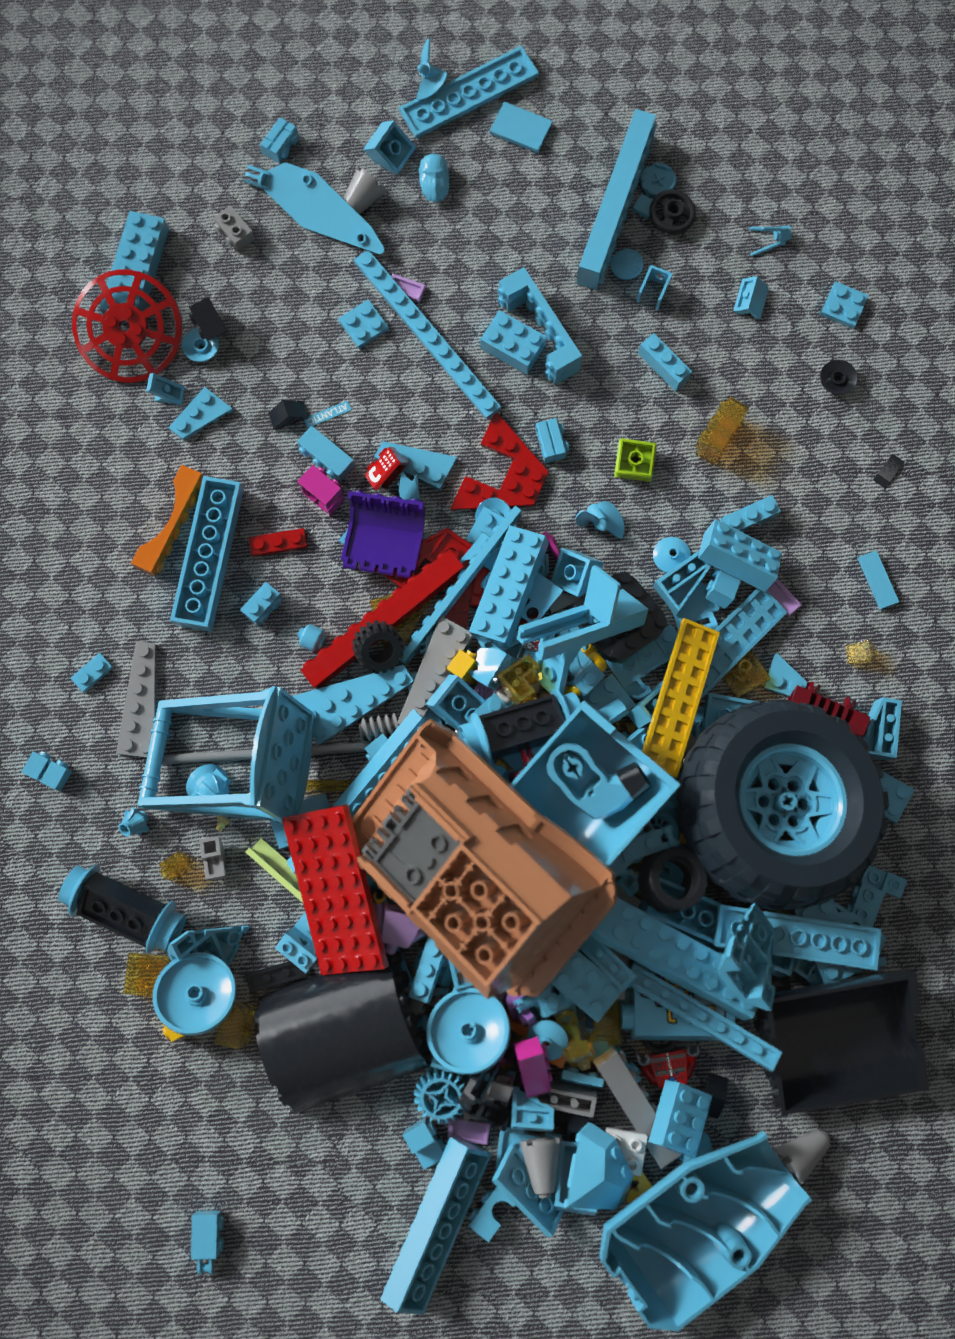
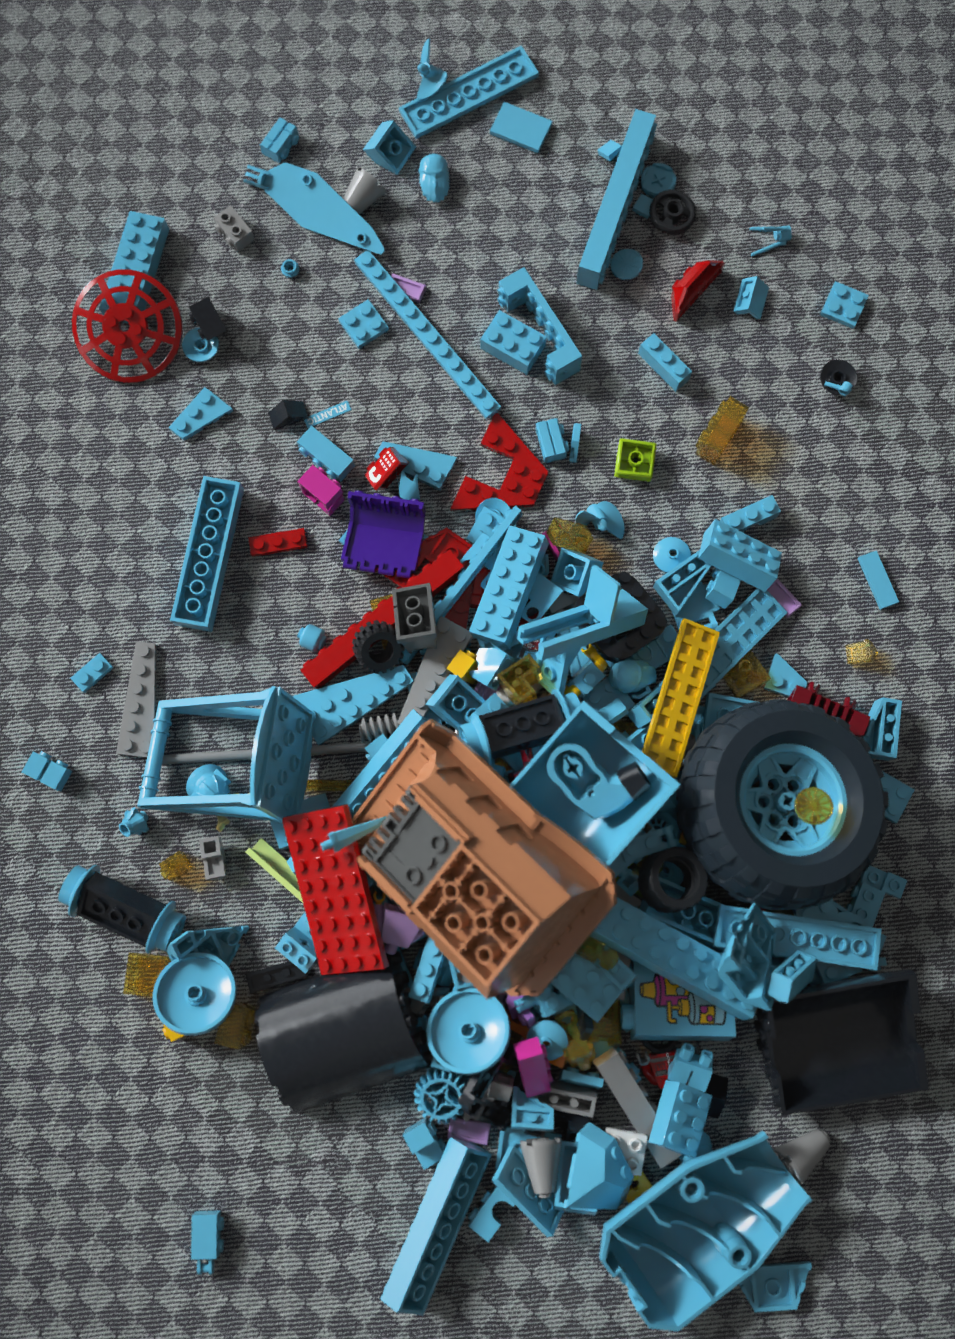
orange arch [131,464,203,577] -> none
medium azure slope [146,373,185,405] -> none
medium azure brick [240,582,283,627] -> none
medium azure plate [629,963,782,1072] -> none
medium azure piece [636,265,673,311] -> none
black sticker [873,454,904,488] -> none
none -> medium azure plate [281,259,299,278]
none -> medium azure bar [320,816,387,853]
none -> dark grey piece [392,583,437,654]
none -> clear yellow brick [546,517,593,553]
none -> medium azure tile [569,423,581,463]
none -> clear yellow plate [576,936,618,970]
none -> medium azure tile [598,140,622,161]
none -> medium azure hair [608,659,657,693]
none -> medium azure hips [668,1043,713,1092]
none -> red wedge [671,260,725,322]
none -> medium azure wing [739,1261,812,1312]
none -> medium azure brick [768,950,817,1003]
none -> clear yellow wheel [794,787,833,825]
none -> medium azure hand [824,381,852,396]

